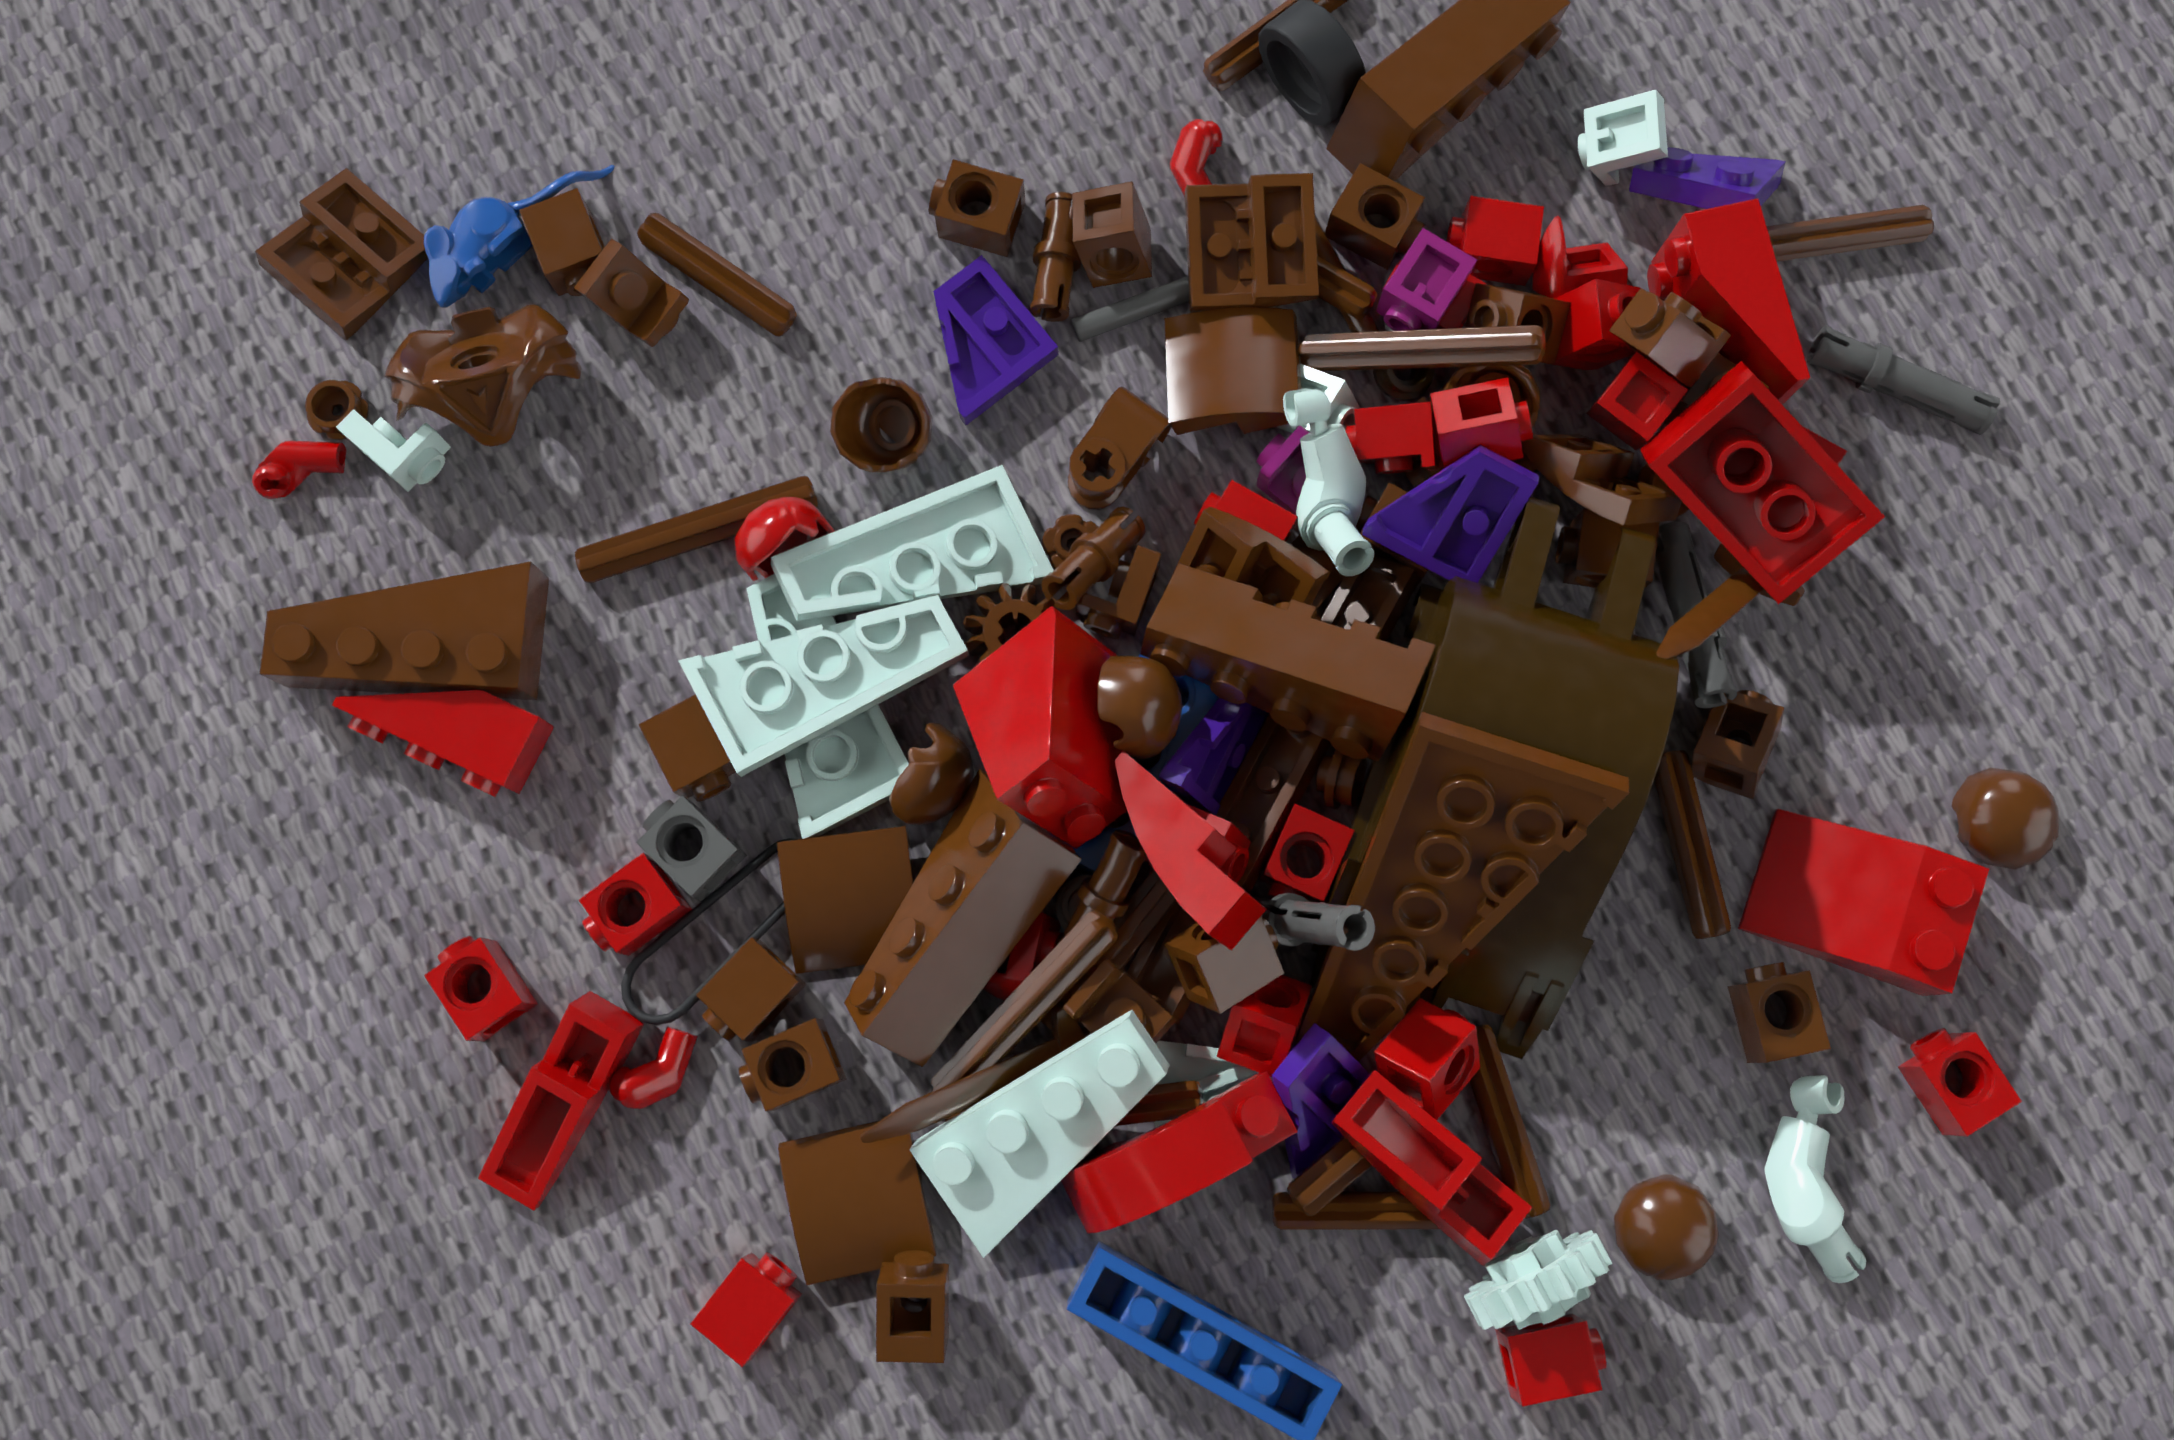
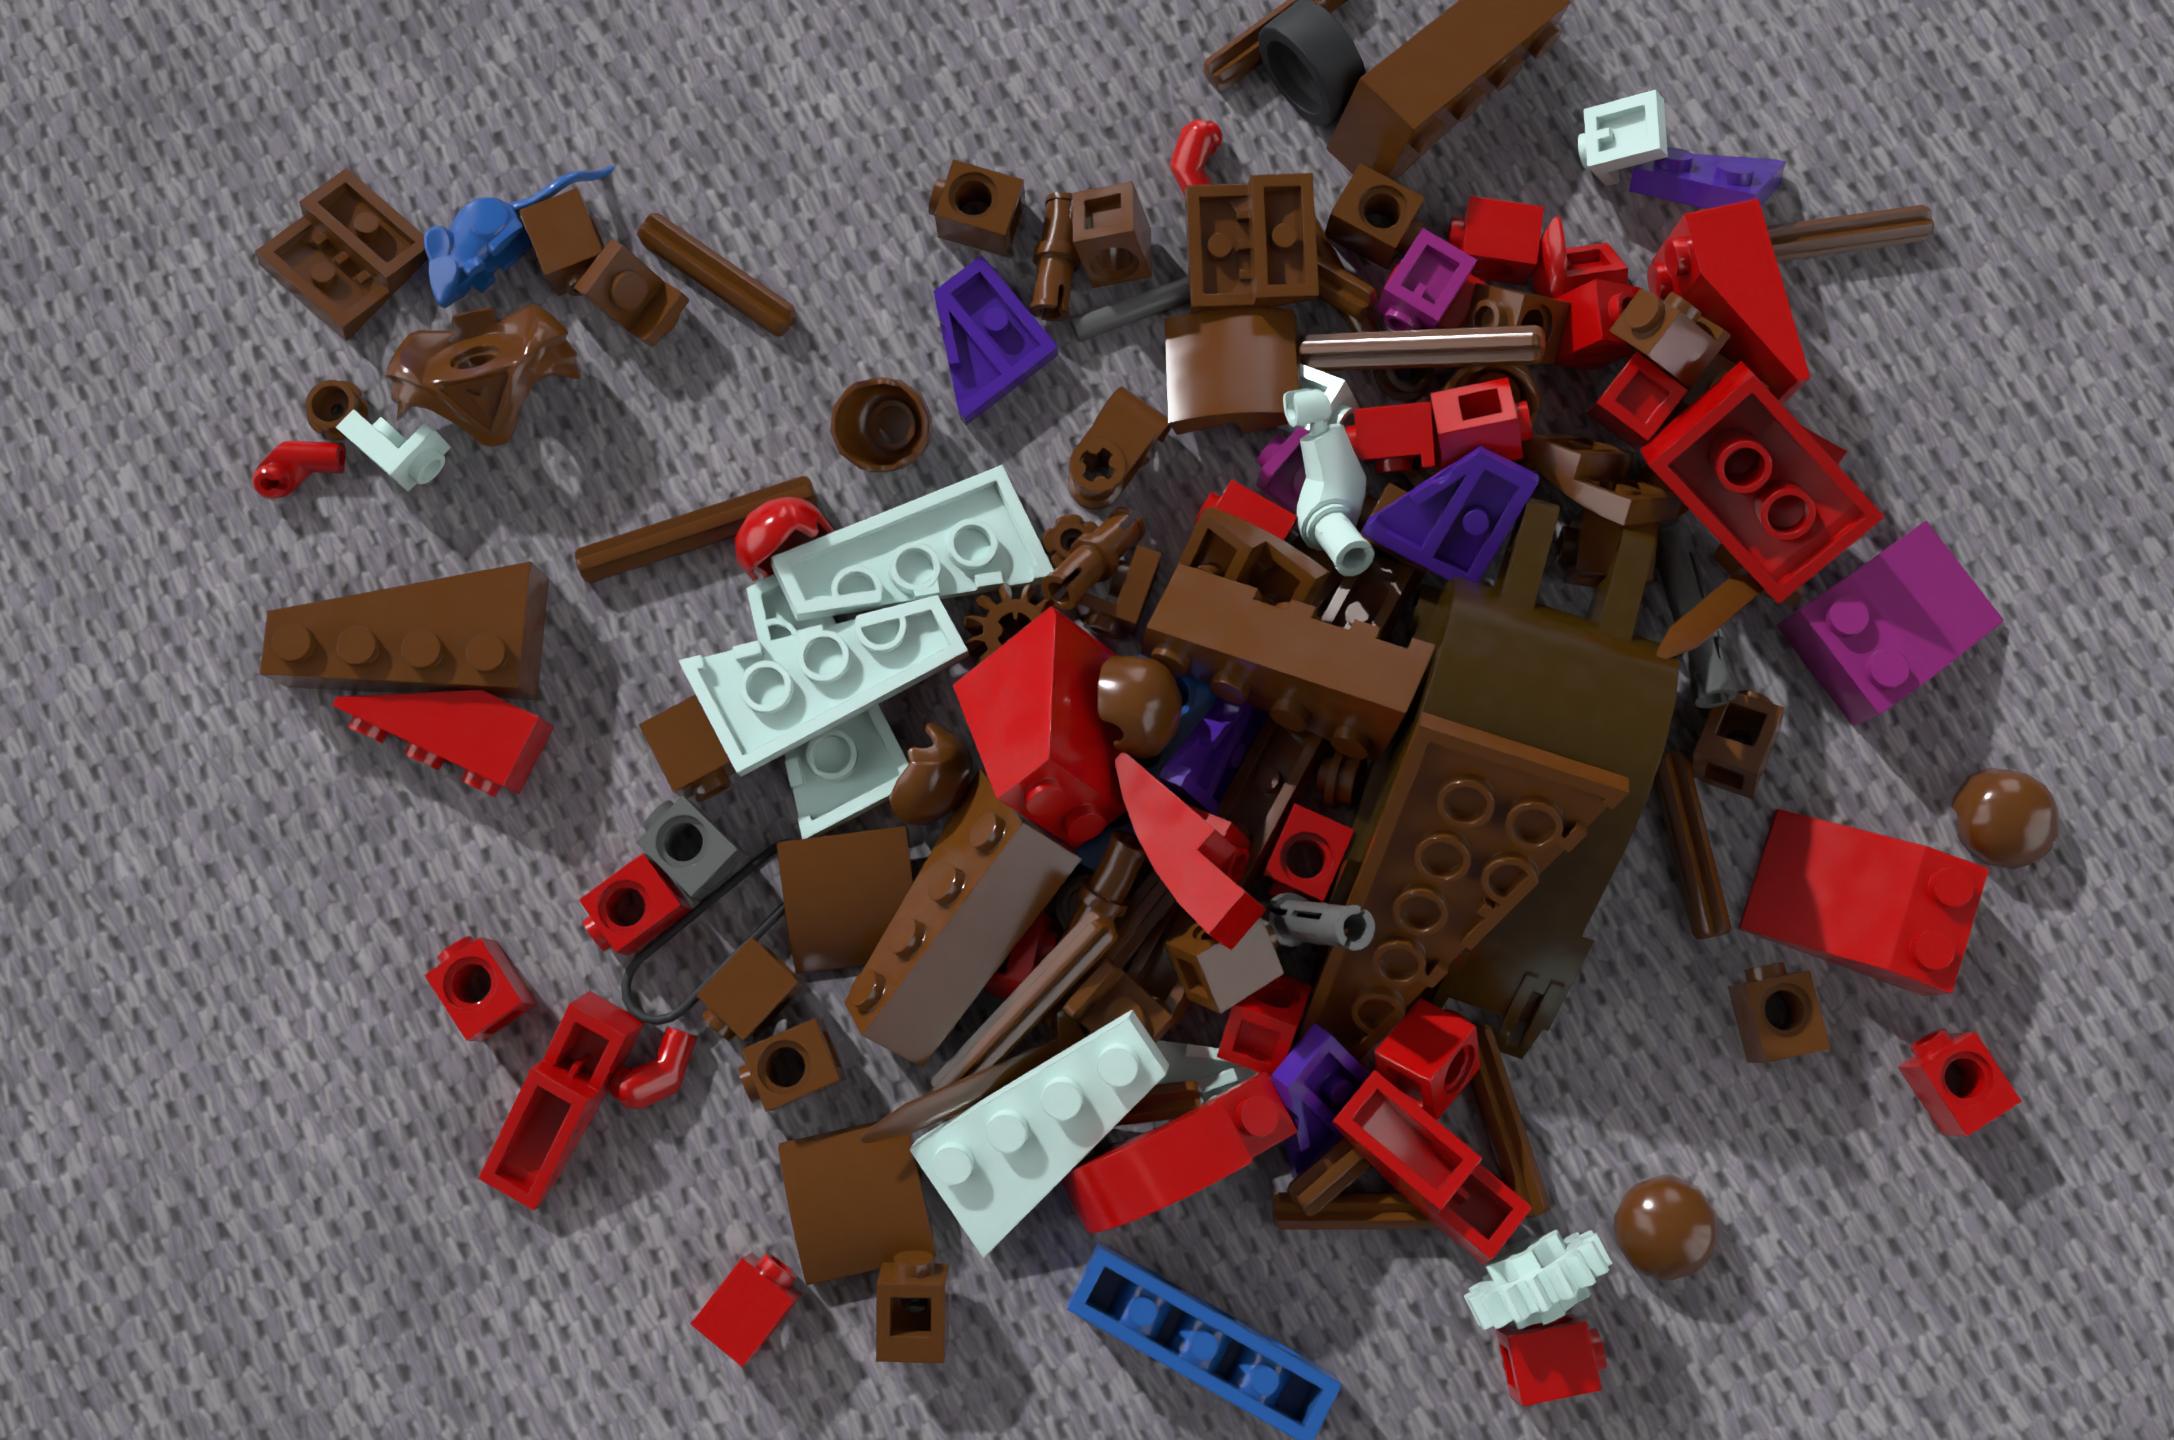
light aqua arm [1764,1075,1866,1283] -> none
dark grey pin [1806,325,2000,435] -> none
none -> magenta slope [1776,521,2004,727]

